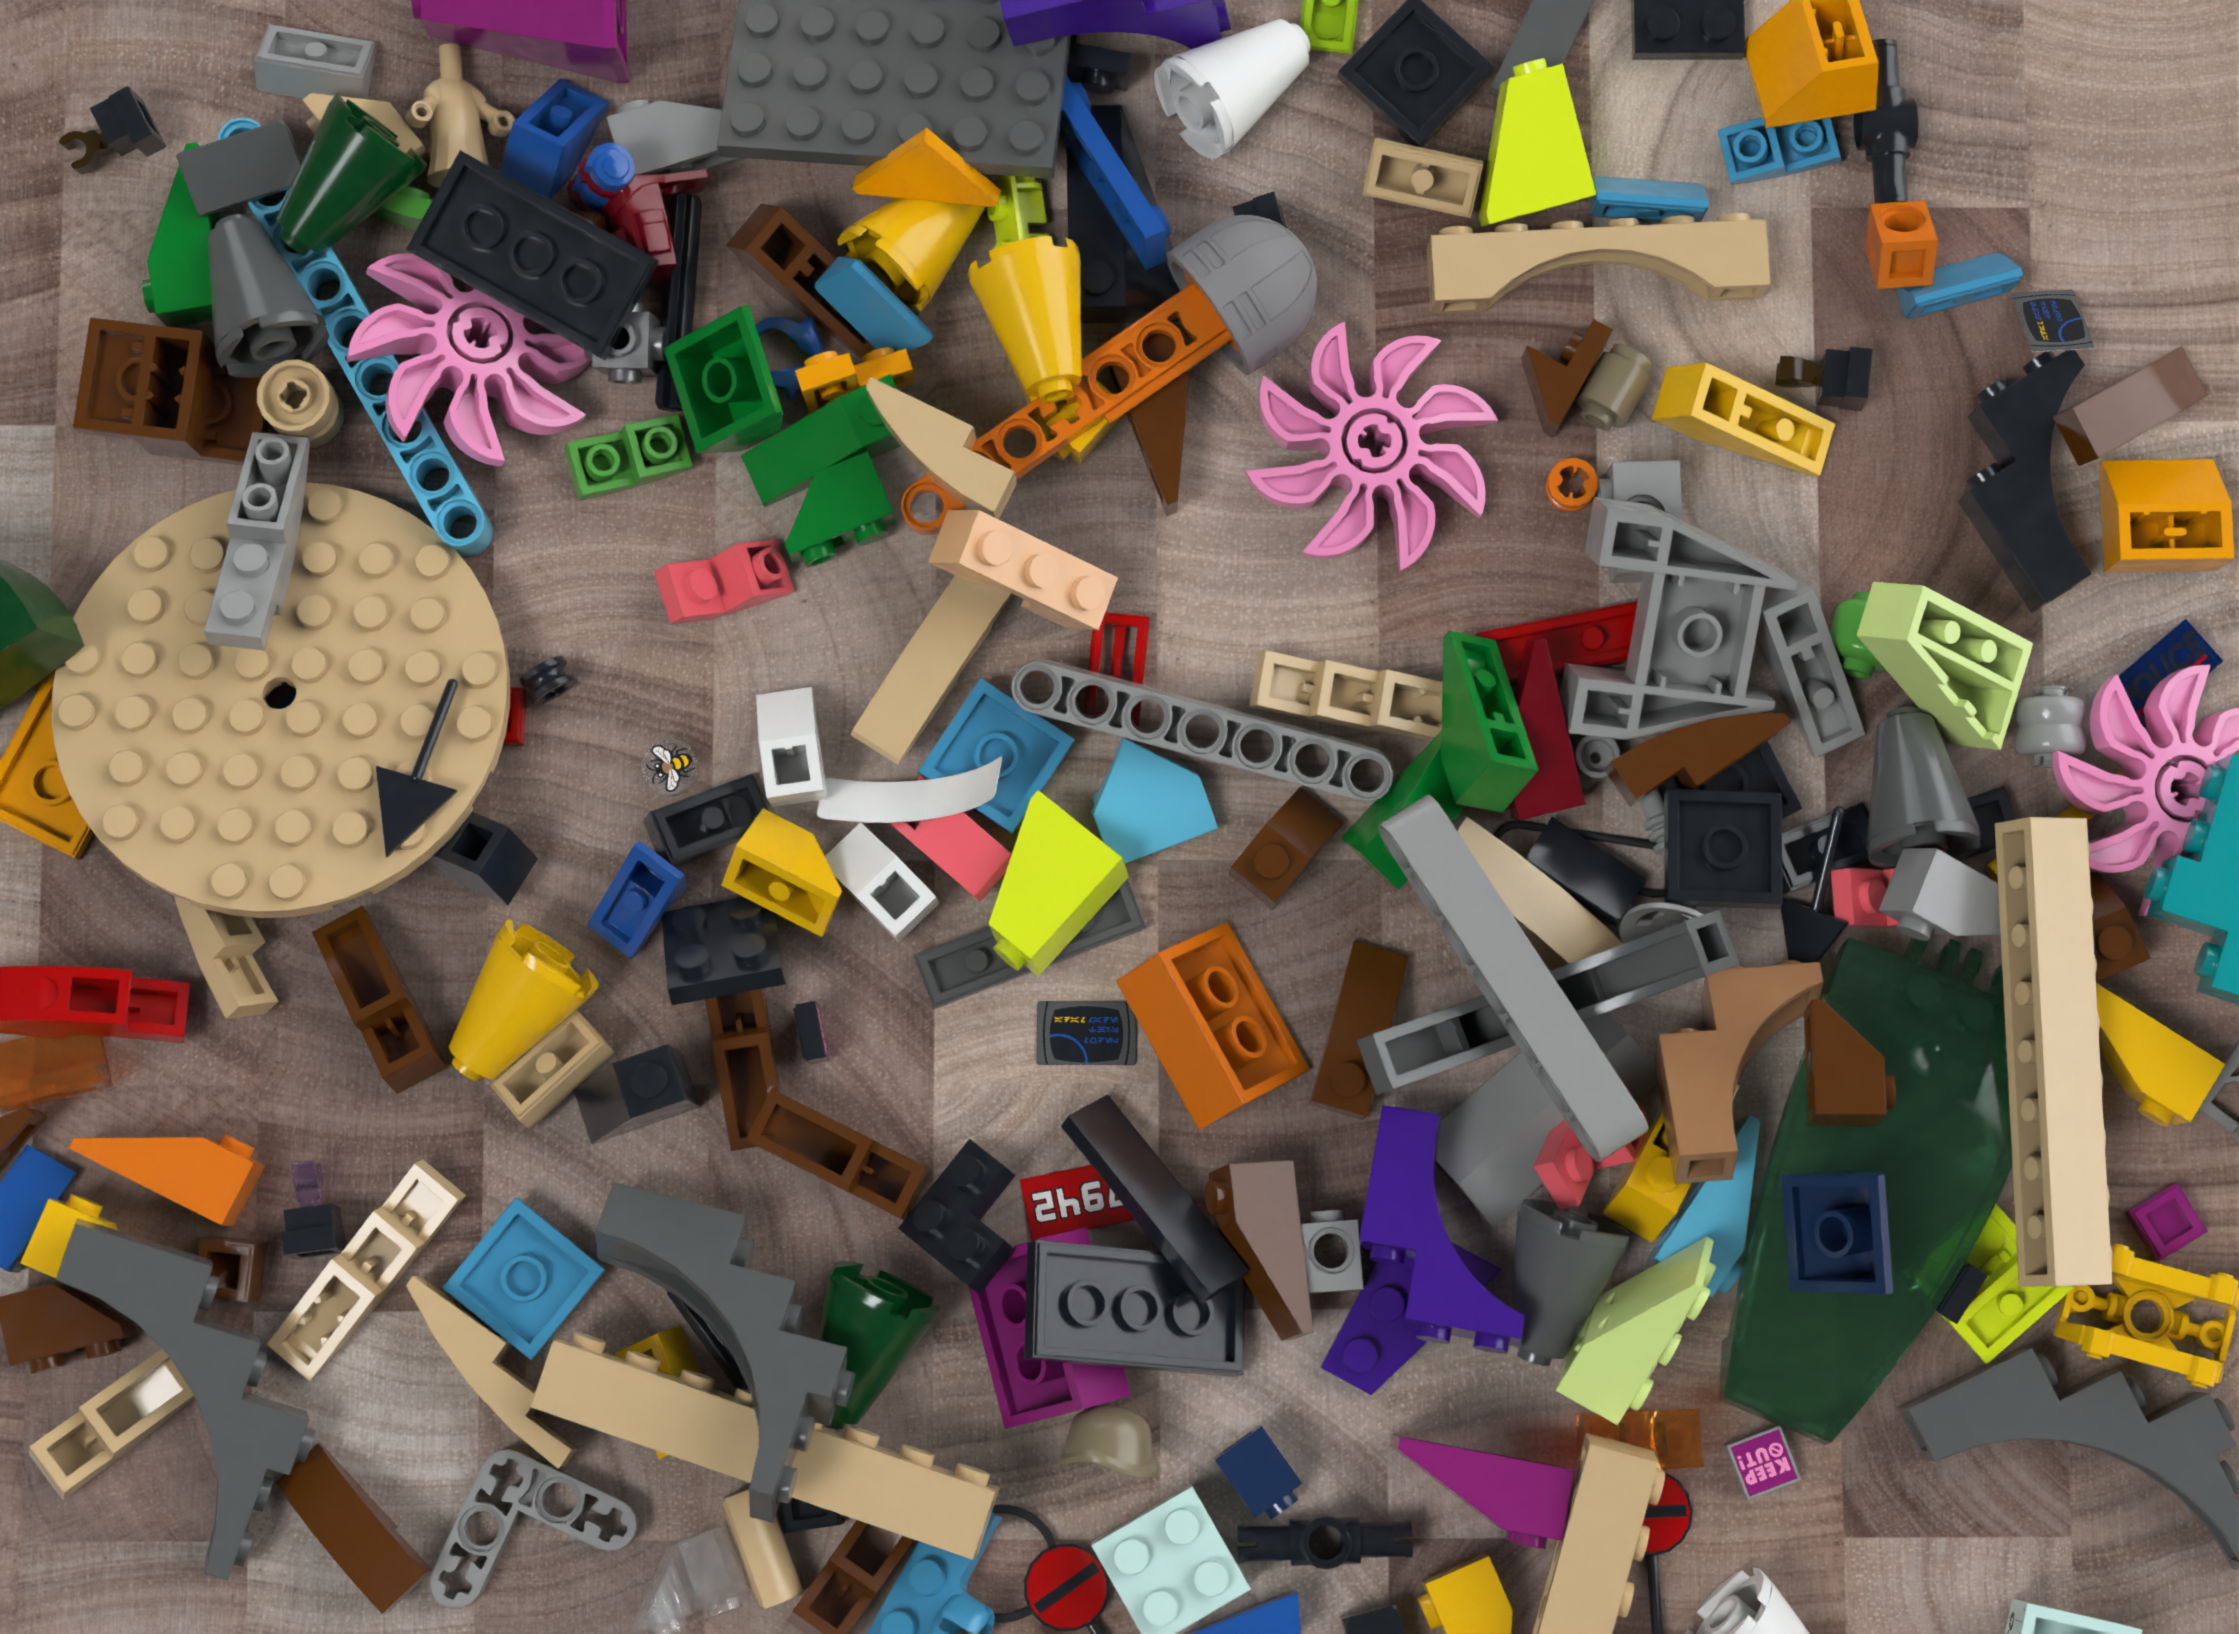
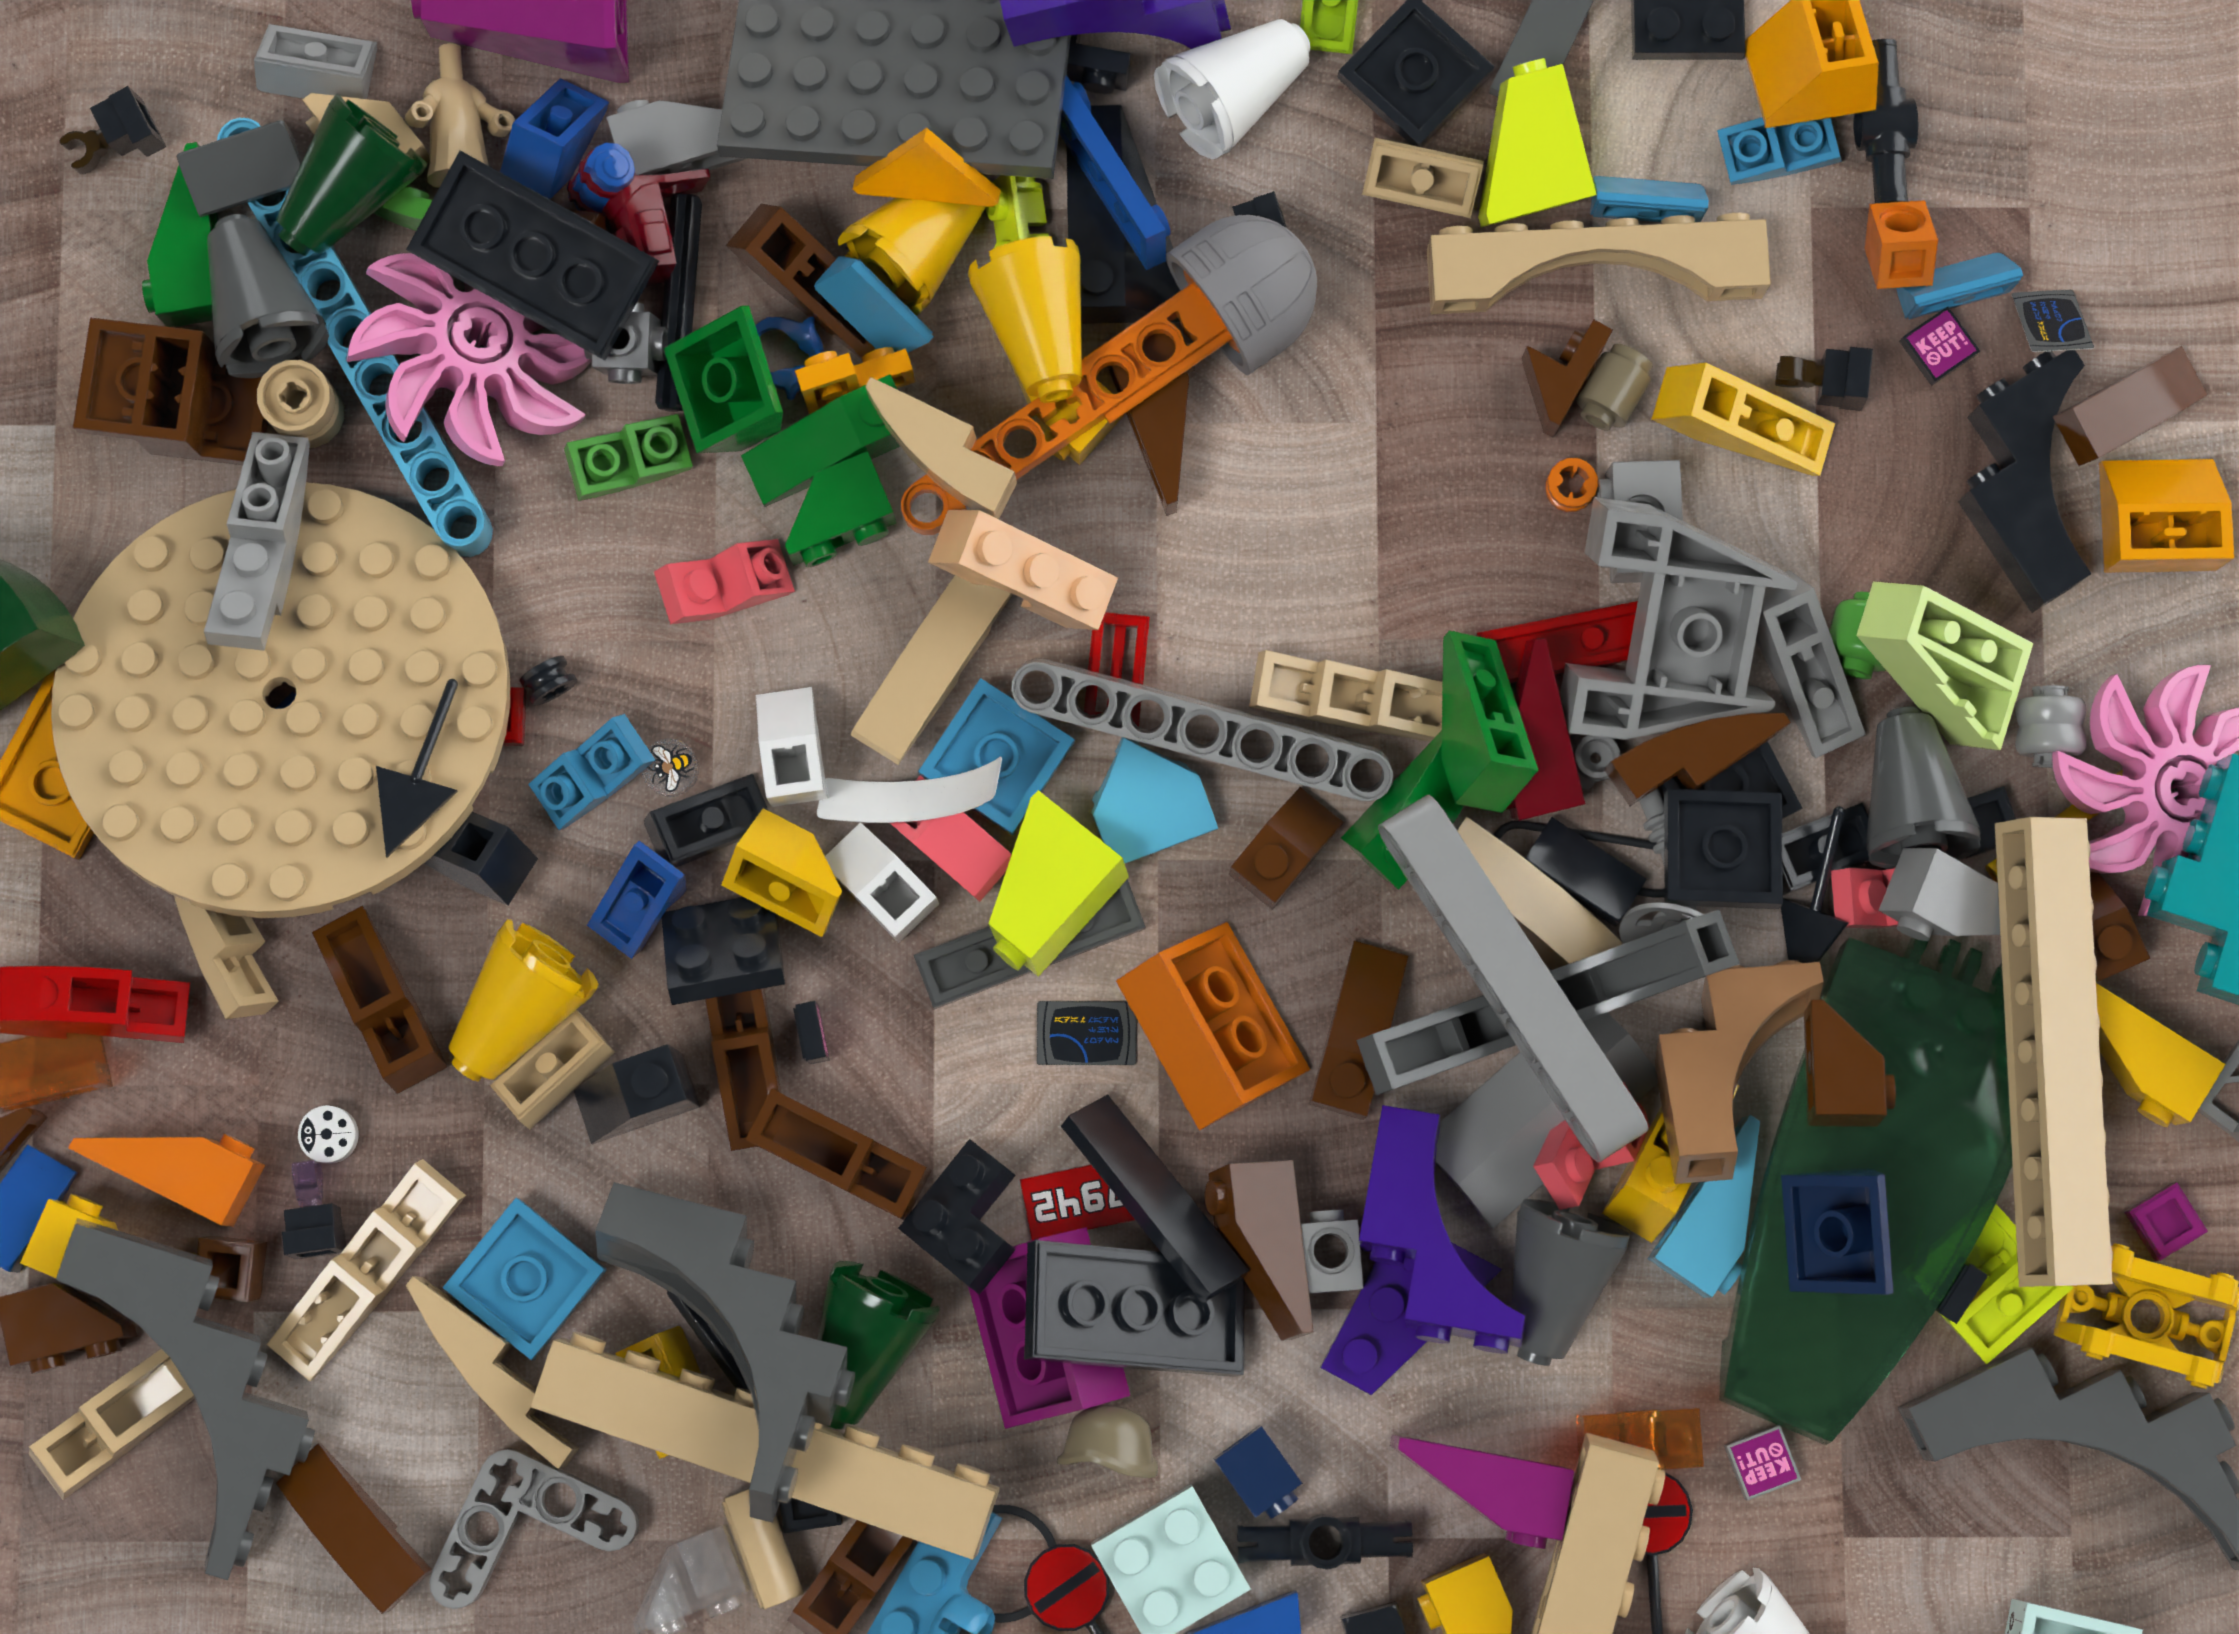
bright pink piece [1245,322,1498,573] -> none
yellowish green slope [1555,1236,1716,1425] -> none
clear blue tile [2118,619,2223,728] -> none
none -> white tile [298,1105,359,1164]
none -> dark azure slope [528,714,655,830]
none -> tile [1899,306,1980,386]

